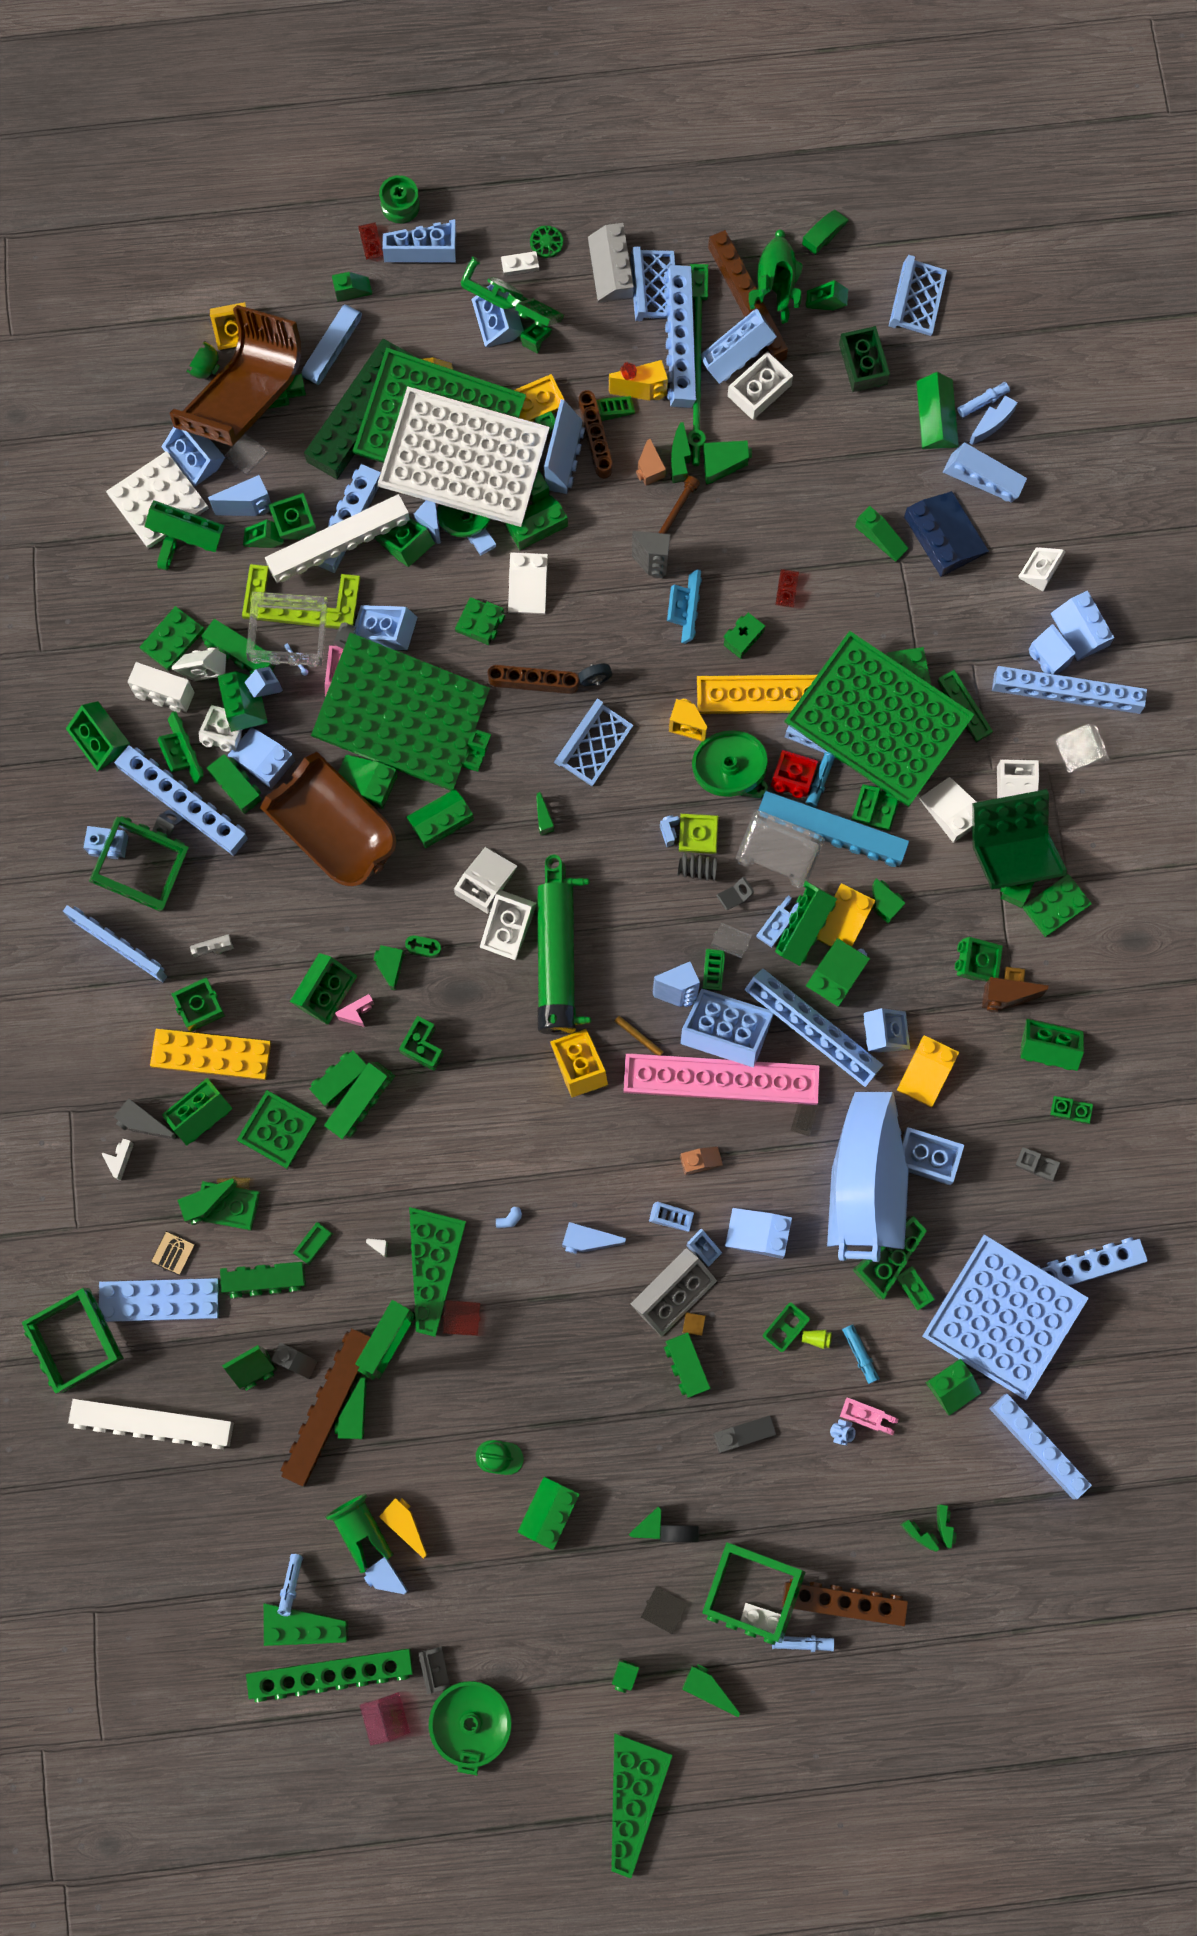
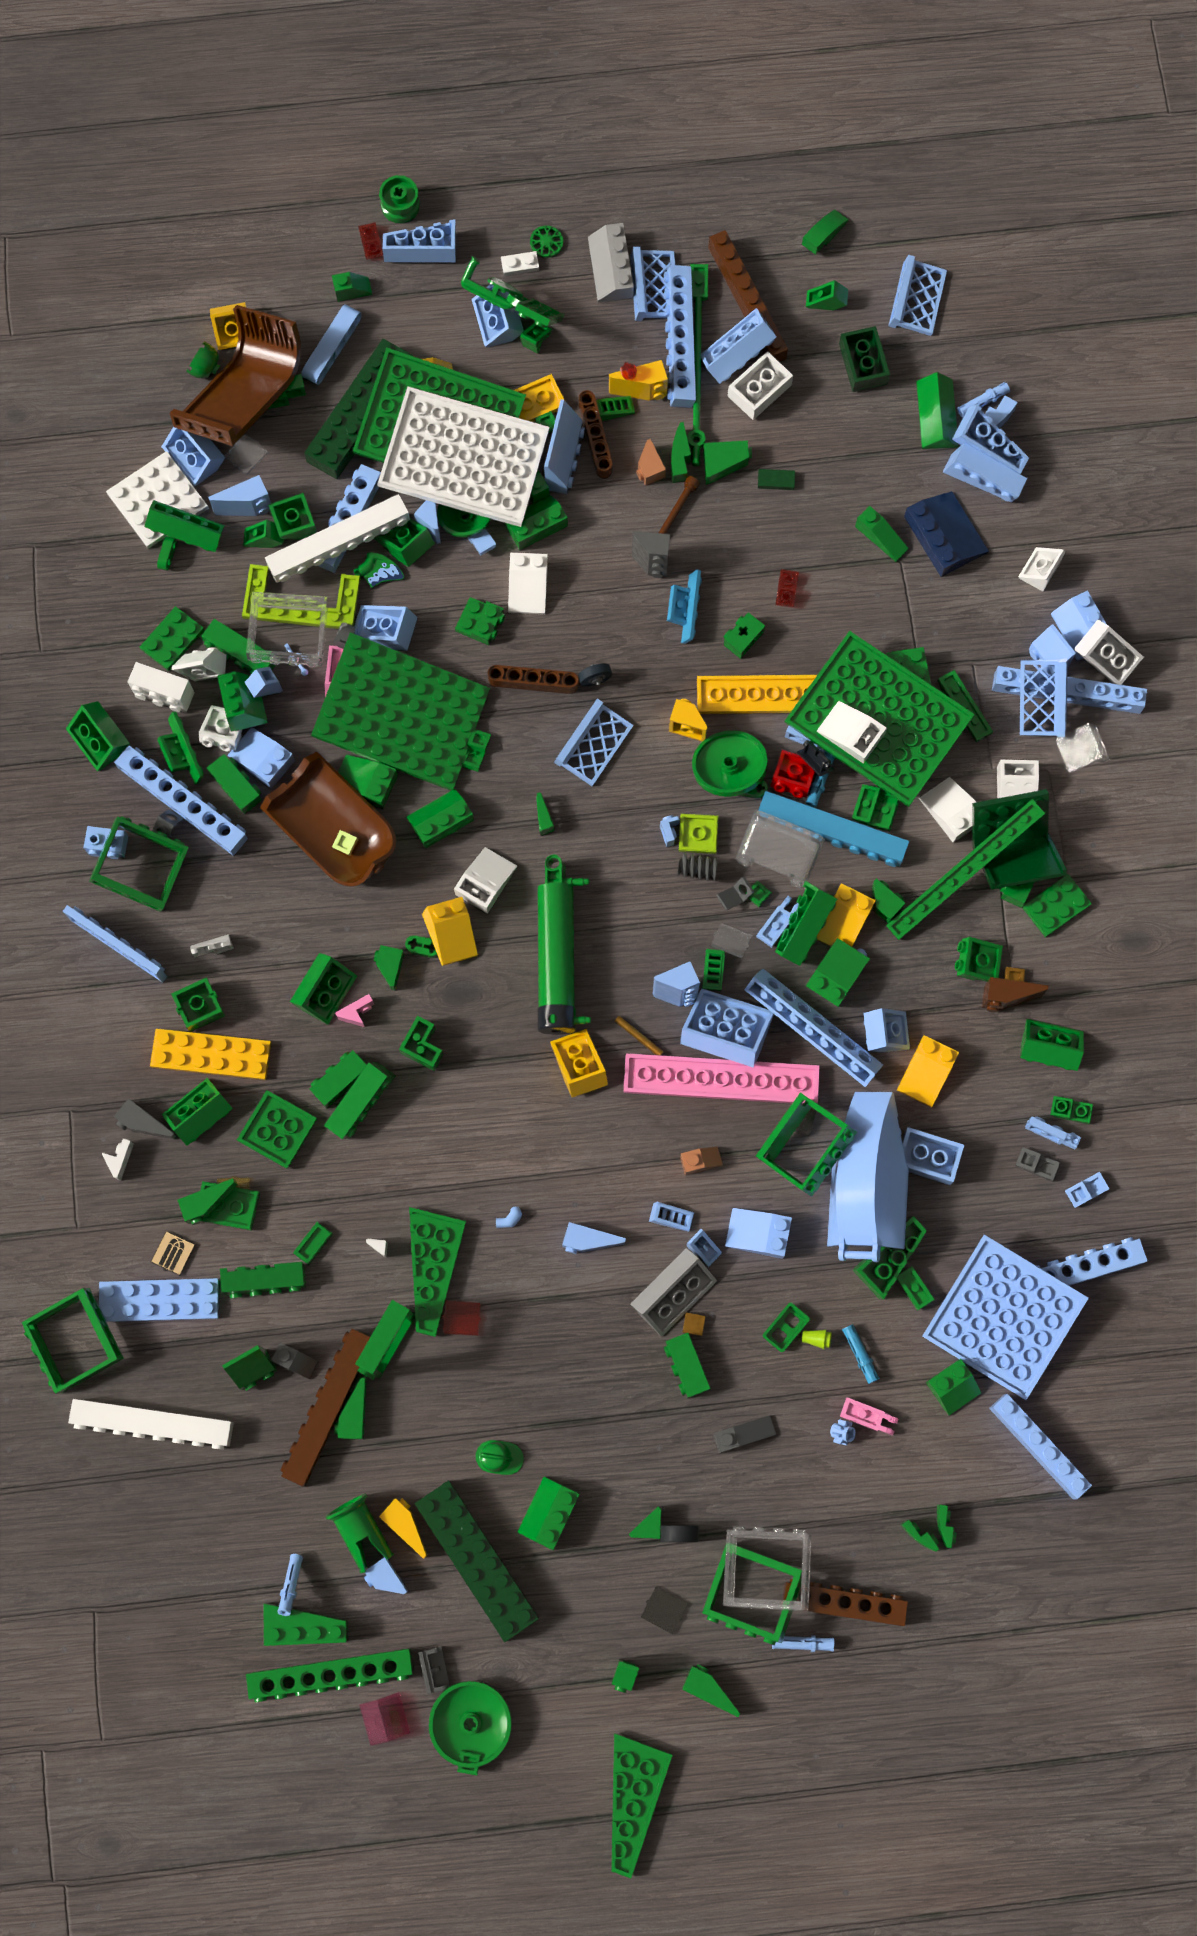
white slope [480,890,537,960] -> none
white plate [740,1603,781,1634] -> none
green piece [749,229,803,324] -> none
none -> yellowish green plate [332,830,358,856]
none -> green arm [353,552,404,589]
none -> dark green brick [414,1480,539,1643]
none -> yellow slope [422,897,478,966]
none -> clear window [723,1526,811,1611]
none -> green tile [745,880,772,908]
none -> green window [756,1092,857,1197]
none -> dark green tile [758,469,795,490]
none -> black hinge [797,740,835,777]
none -> white slope [817,701,886,763]
none -> green plate [886,799,1045,940]
none -> light blue wedge [952,404,1029,474]
none -> light blue fence [1020,659,1068,737]
none -> light blue hinge [1025,1117,1081,1150]
none -> light blue slope [1065,1172,1109,1208]
none -> white brick [1074,620,1144,685]

